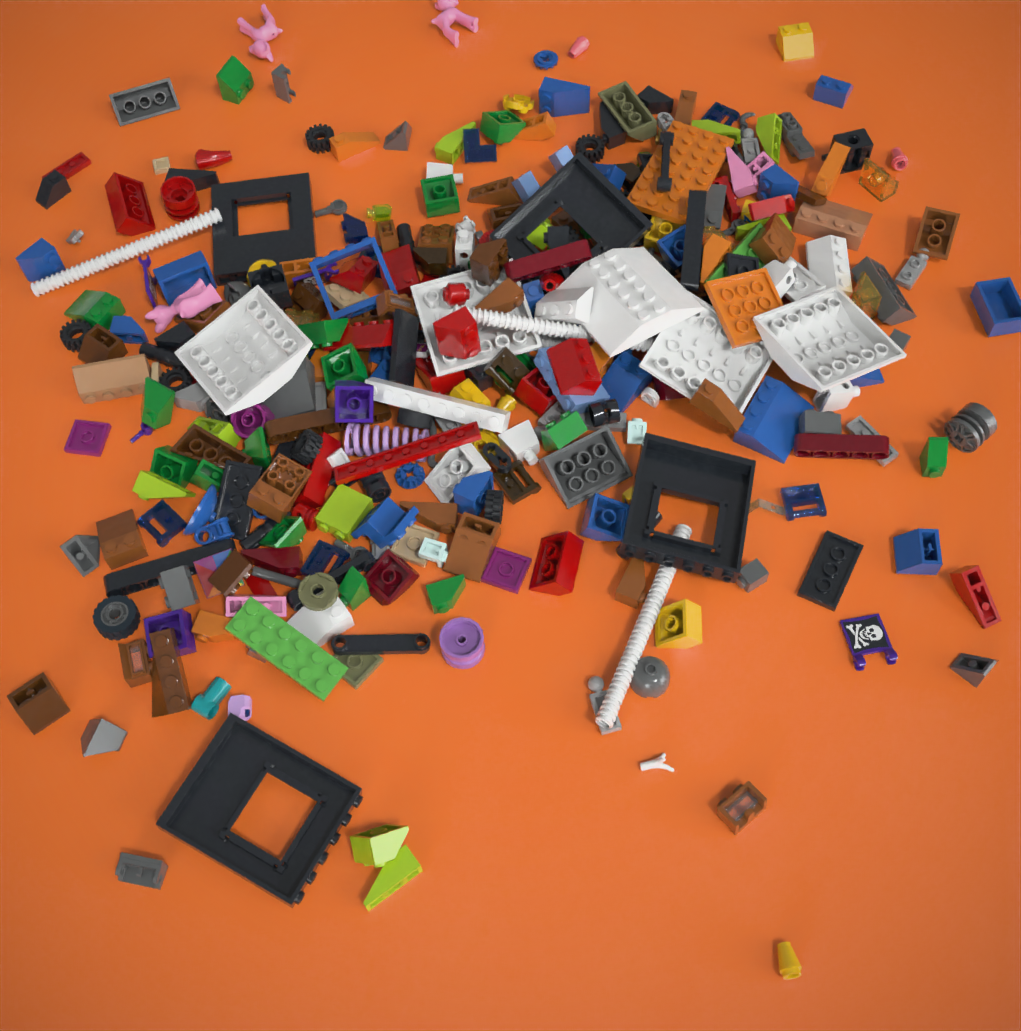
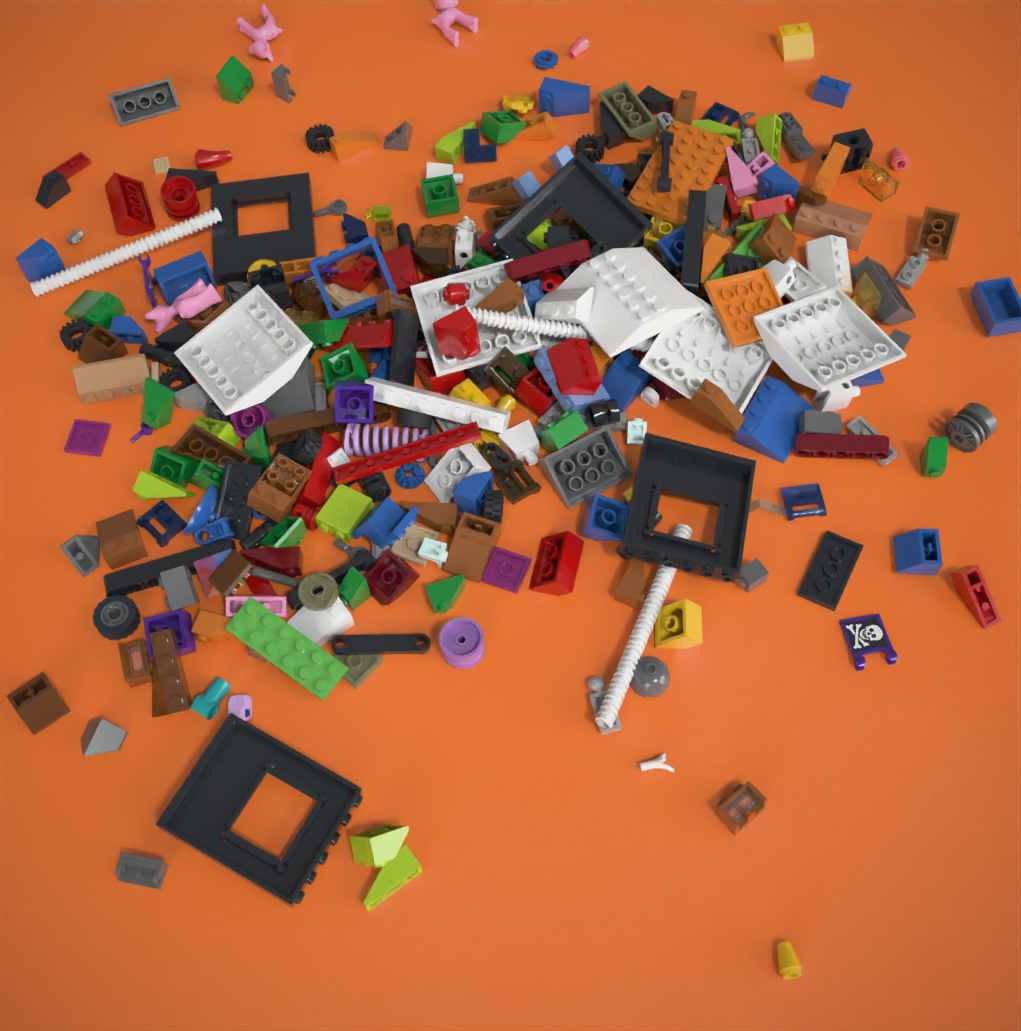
clear blue plate [300,540,350,576] -> none
reddish brown slope [469,238,509,287] -> none
dark grey slope [950,653,999,688] -> none

